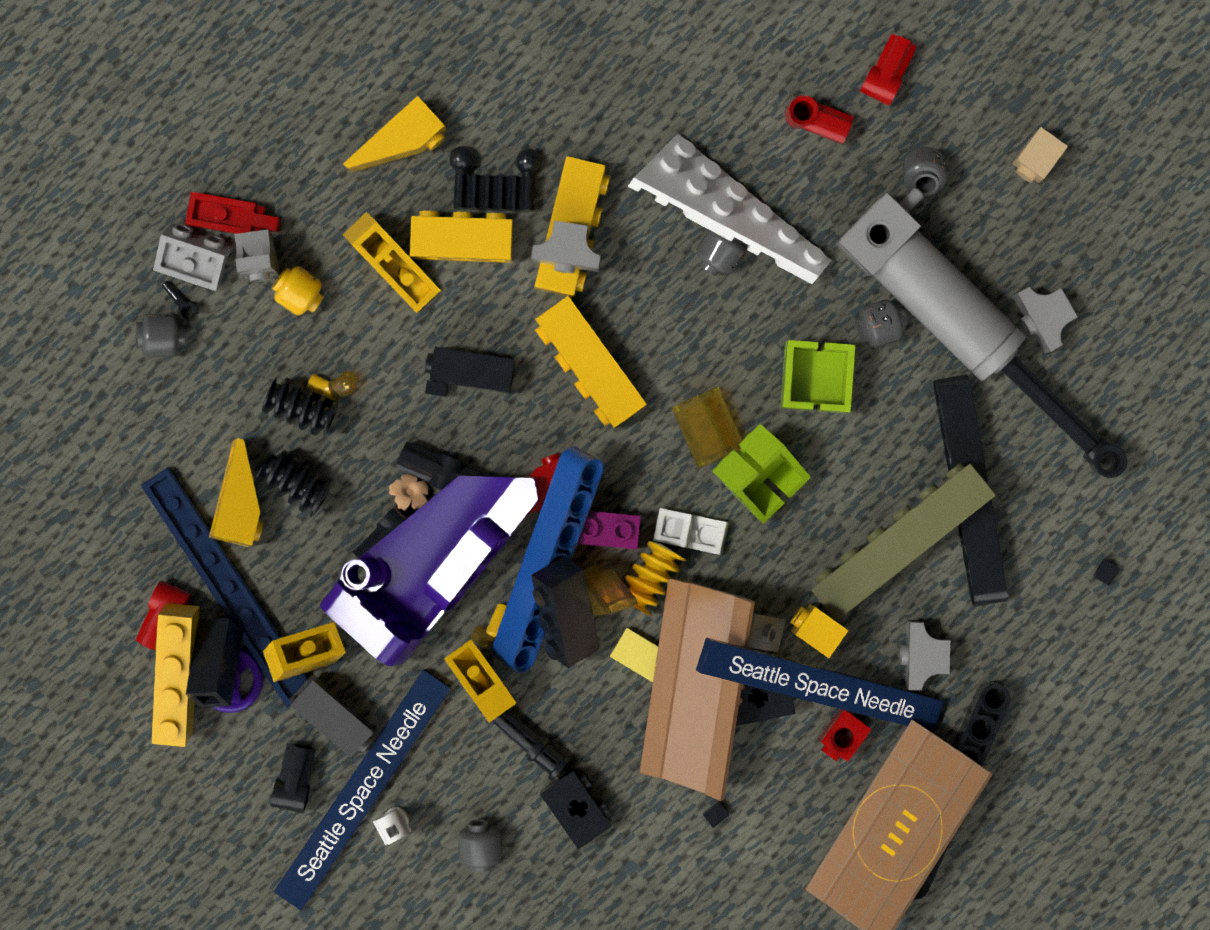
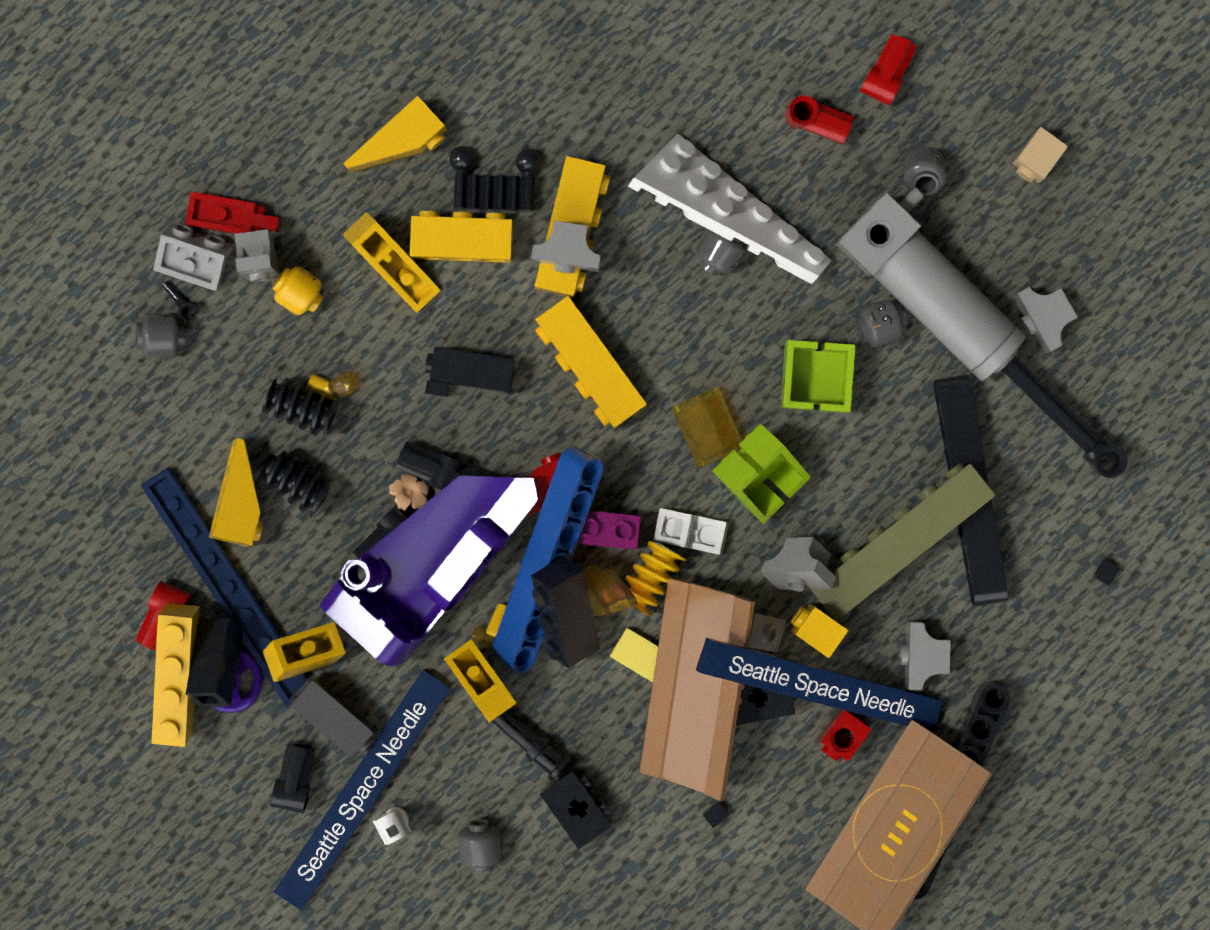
none -> light grey brick [761,537,836,592]

